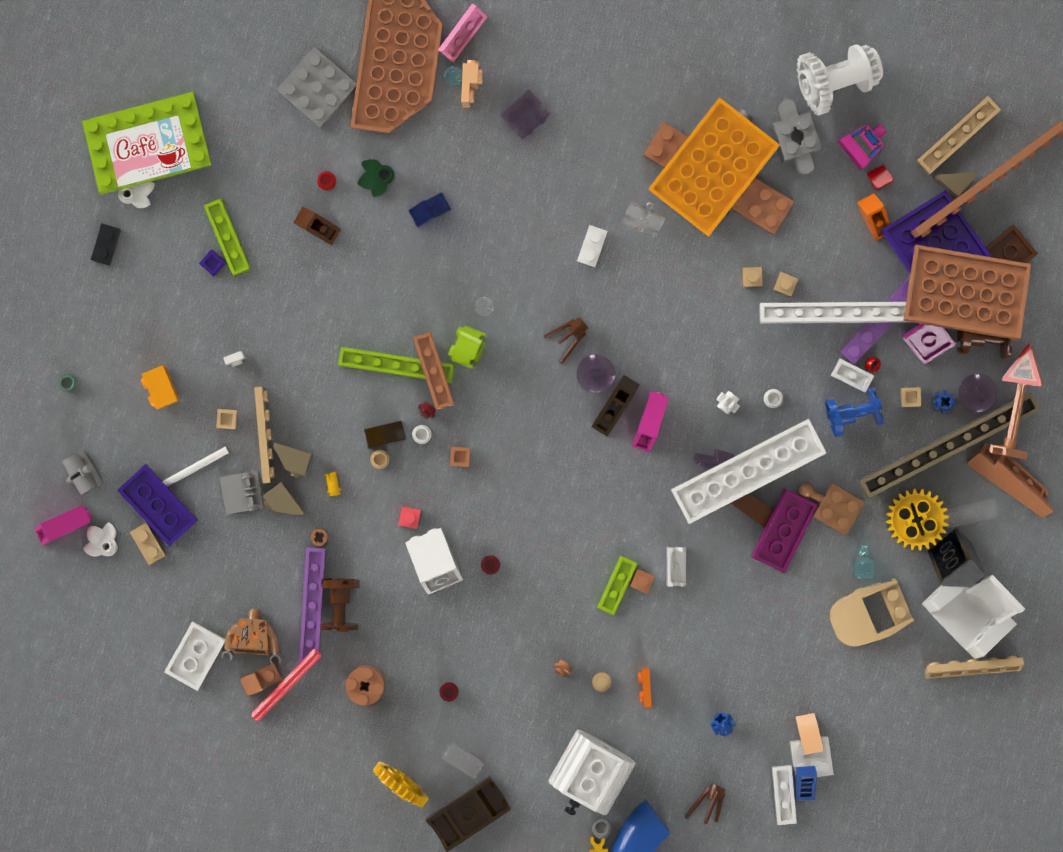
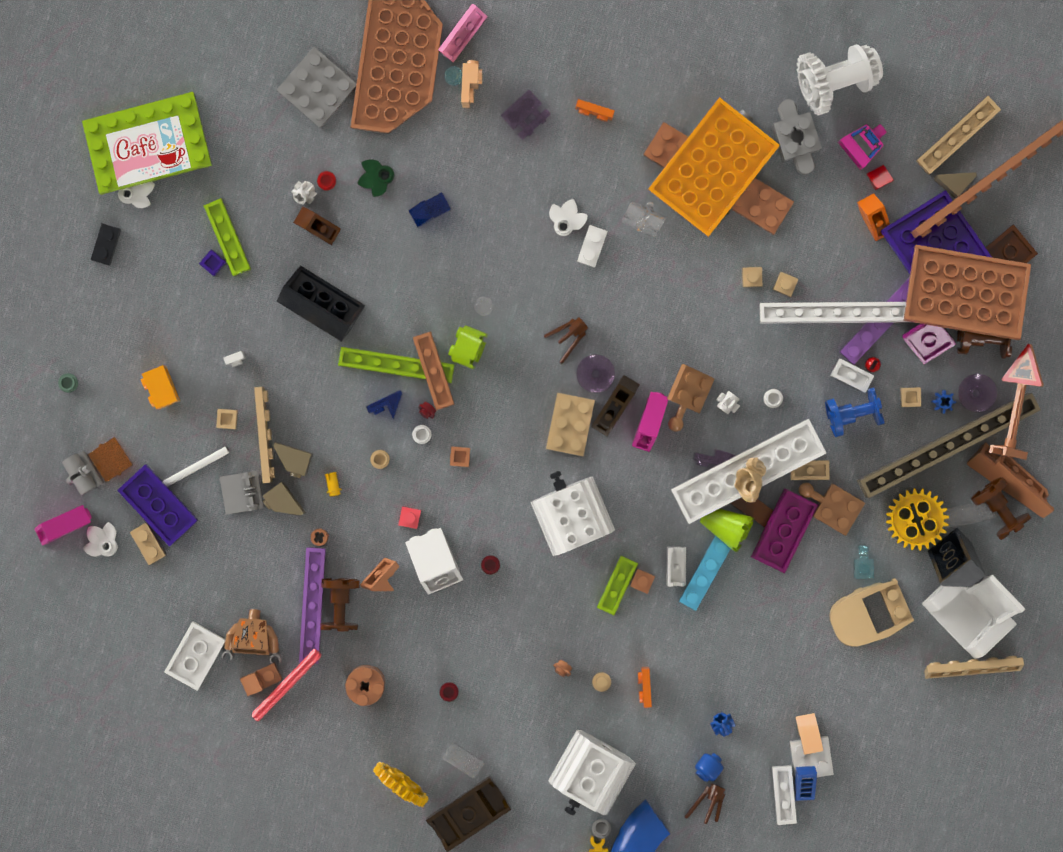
dark brown slope [364,421,406,448] -> none
none -> clear orange piece [88,437,133,482]
none -> black slope [276,265,365,342]
none -> white gear [291,181,317,205]
none -> nougat slope [360,558,400,591]
none -> clear blue slope [366,390,403,419]
none -> white piece [530,471,615,556]
none -> tan plate [546,393,595,456]
none -> white plate [549,199,588,236]
none -> orange plate [575,99,615,122]
none -> medium nougat plate [667,364,715,432]
none -> medium azure plate [679,536,730,611]
none -> blue head [695,753,724,782]
none -> lime cone [700,508,754,552]
none -> tan hair [734,457,766,502]
none -> tan plate [790,460,830,480]
none -> reddish brown piece [971,477,1031,540]

